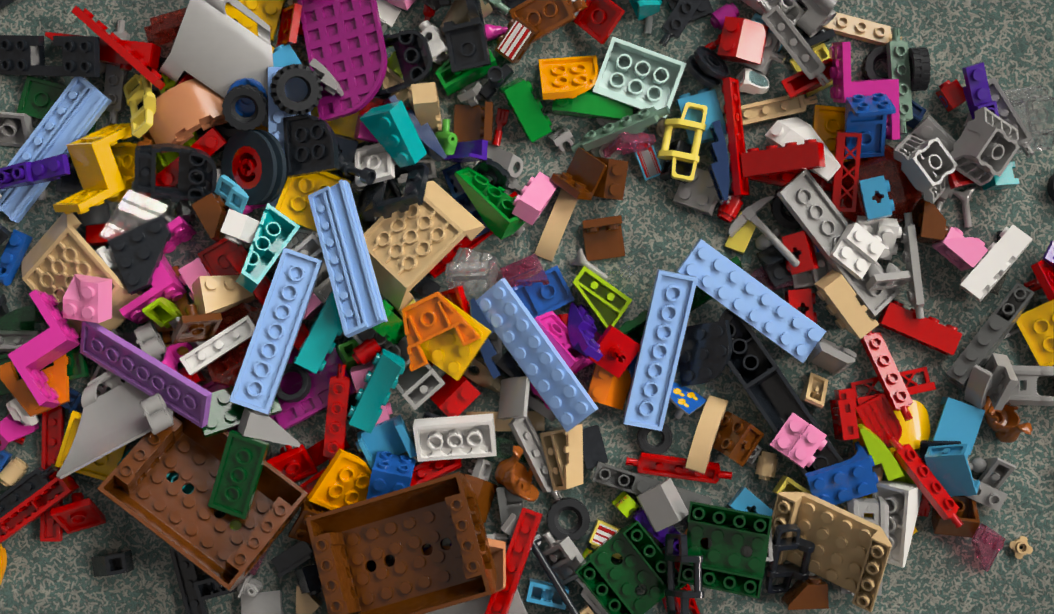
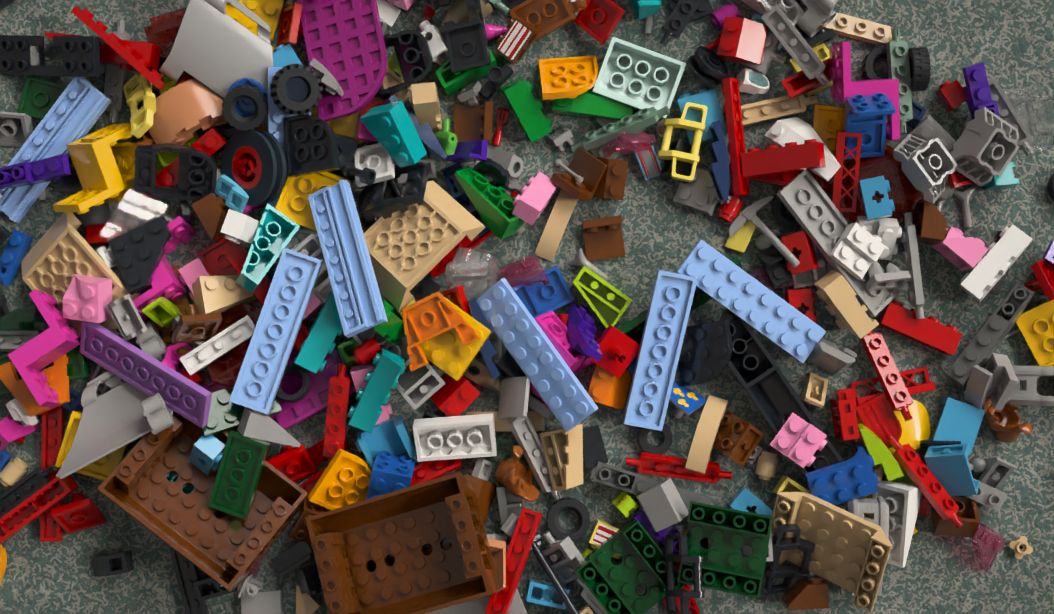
none -> light grey hinge [106,294,148,341]
none -> dark azure brick [189,435,225,476]
none -> light grey hinge [555,159,584,182]

